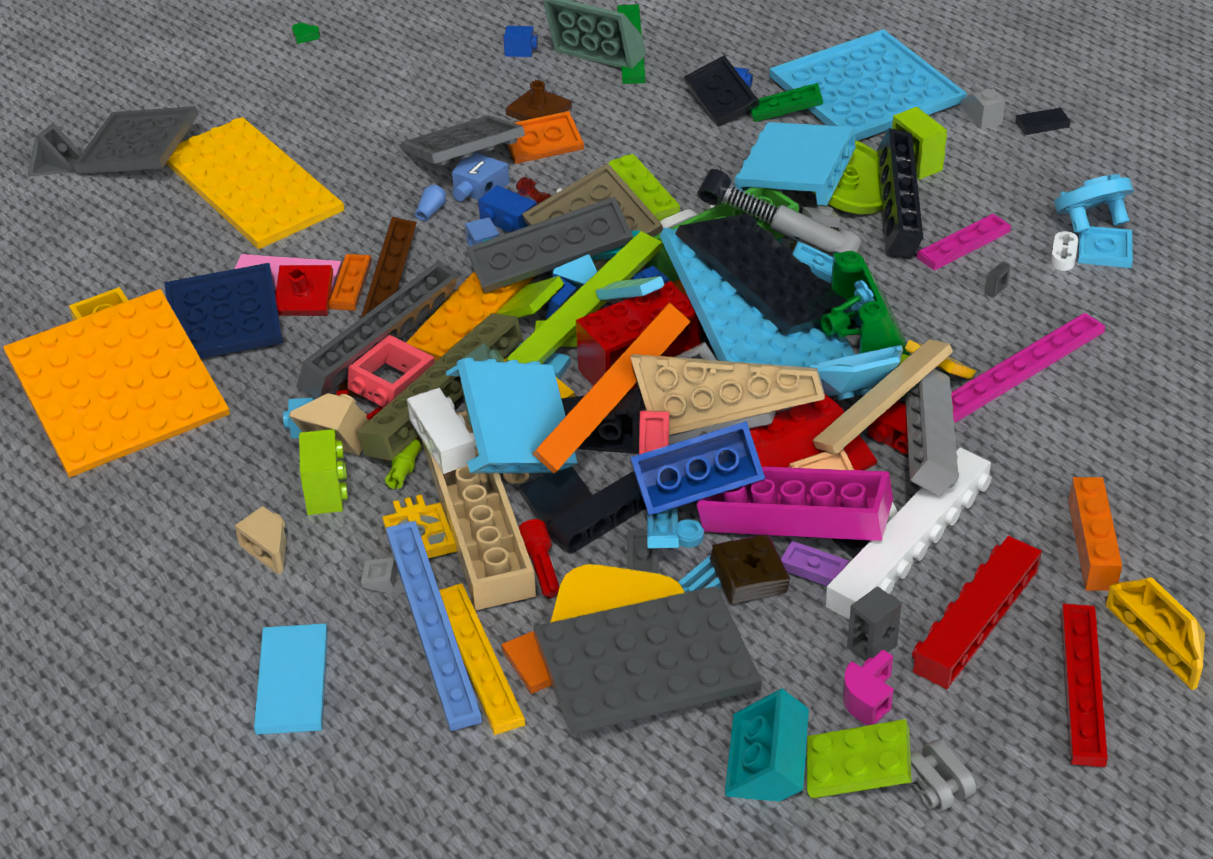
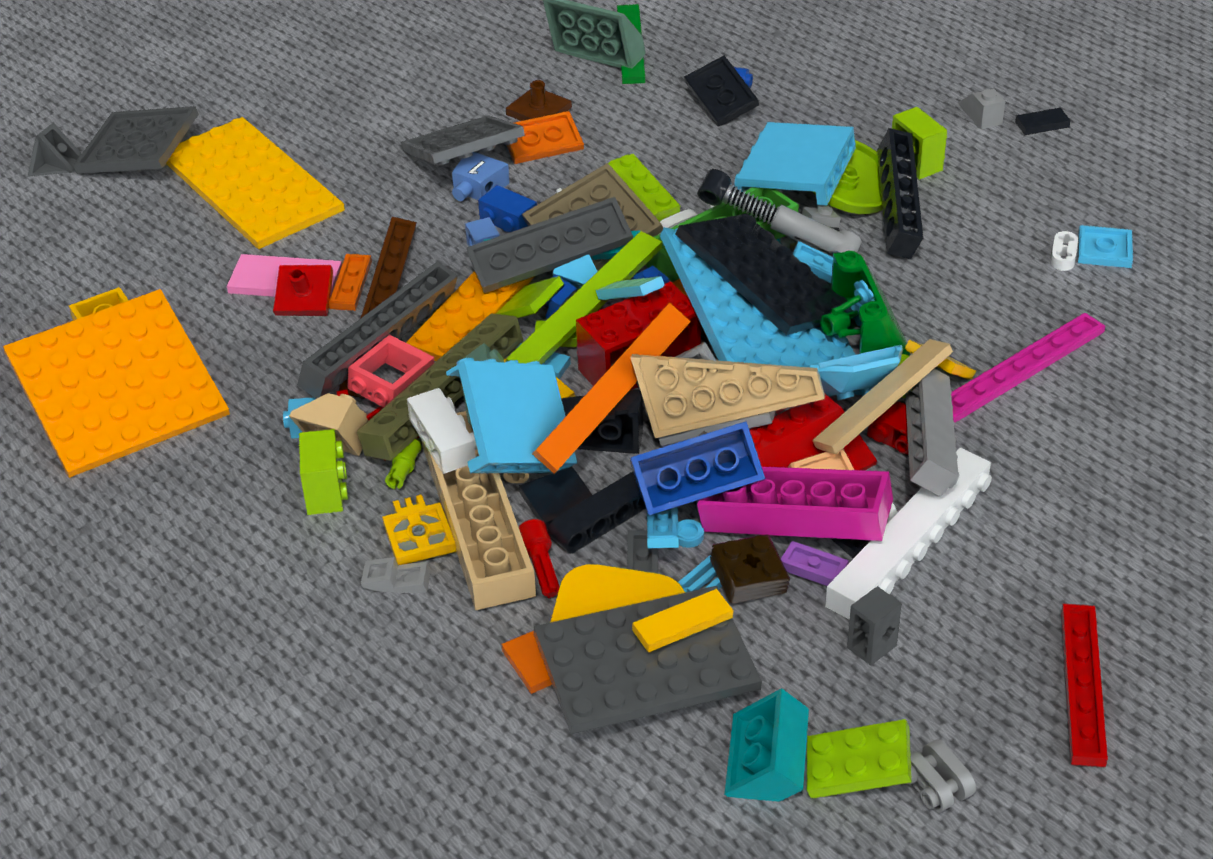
dark blue plate [164,263,283,359] -> none
tan slope [235,506,286,575] -> none
medium azure tile [254,624,328,735] -> none
green tile [292,23,320,44] -> none
medium blue plate [386,521,482,732] -> none
medium blue cone [415,185,446,221] -> none
yellow tile [439,583,525,735] -> none
blue brick [503,26,538,57] -> none
clear red bar [516,177,552,205] -> none
coral tile [639,410,670,455] -> none
green tile [751,83,823,122] -> none
medium azure plate [769,29,967,141] -> none
dark pink brick [843,650,894,725] -> none
red brick [912,535,1042,689] -> none
dark pink tile [916,214,1011,271] -> none
flat silver tile [985,261,1010,298] -> none
medium azure piece [1054,174,1134,233] -> none
orange brick [1068,477,1122,591] -> none
yellow wedge [1106,577,1205,690] -> none
none -> yellow tile [632,589,734,653]

